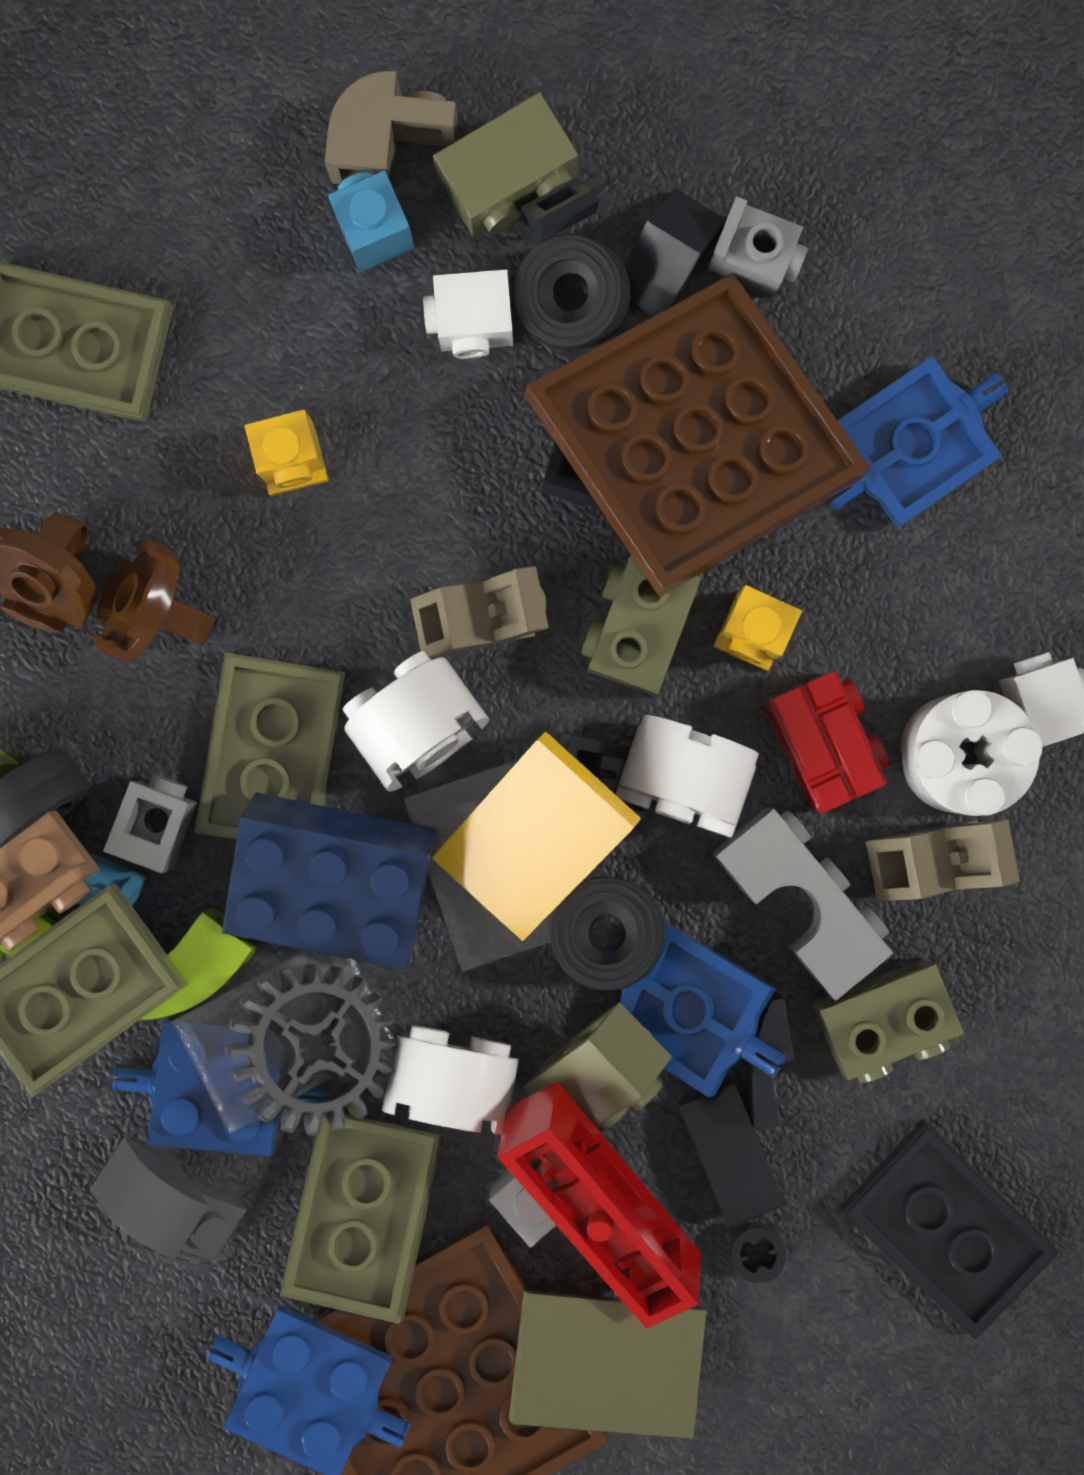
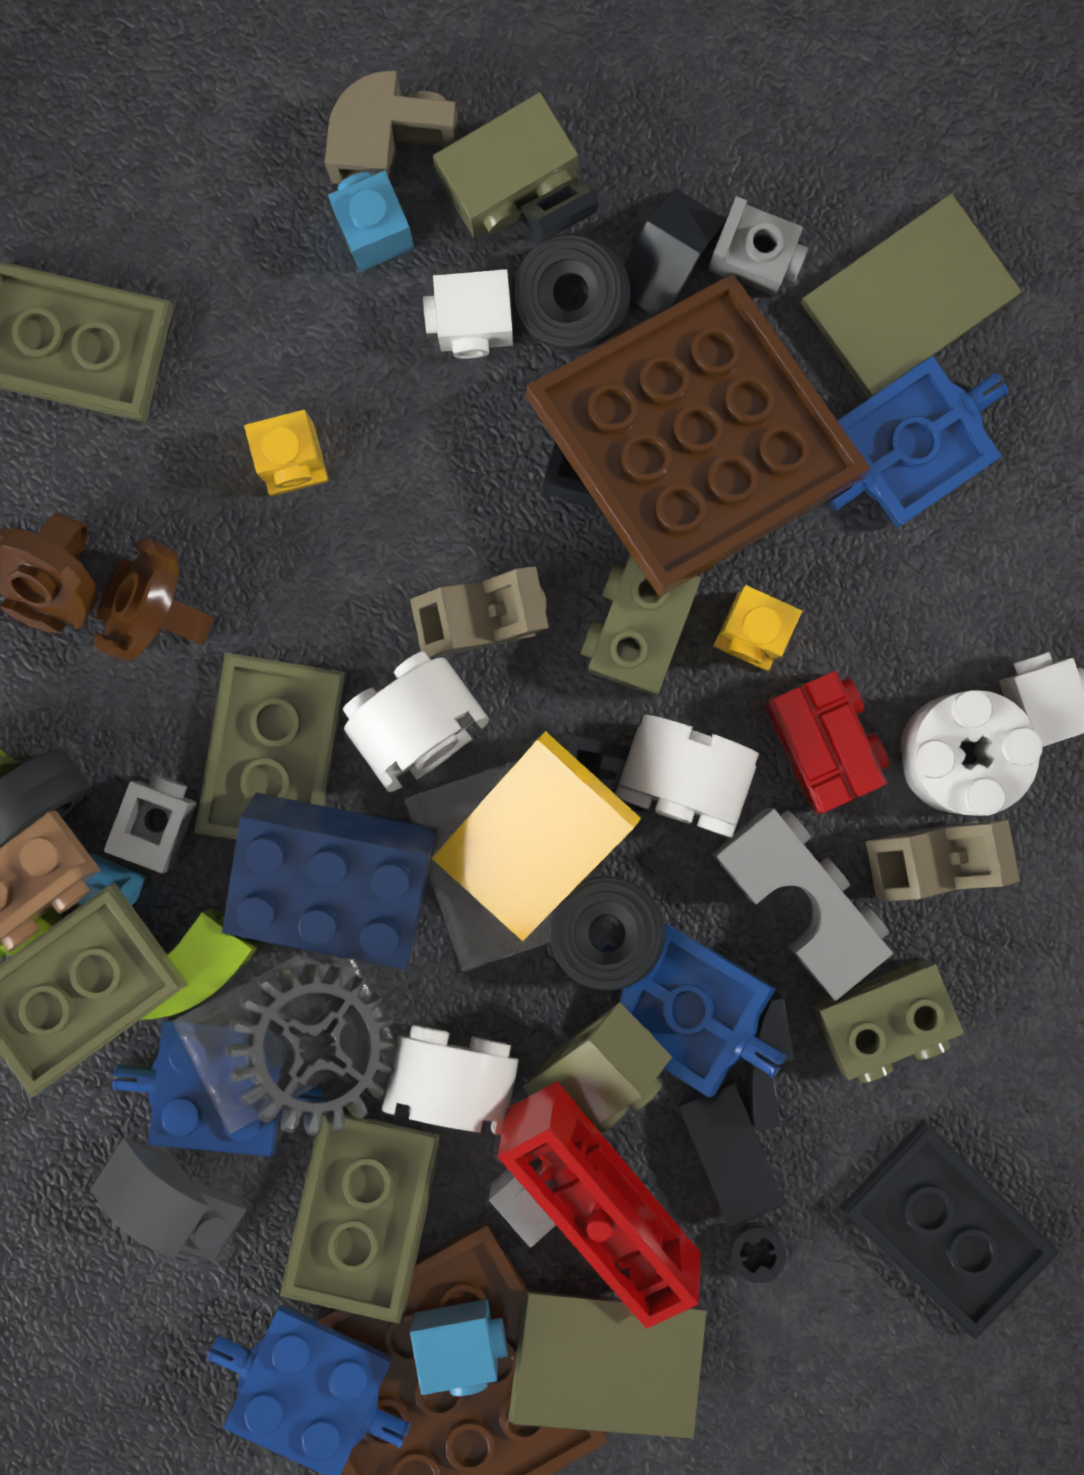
none -> dark azure brick [410,1299,508,1396]
none -> olive tile [800,193,1022,399]

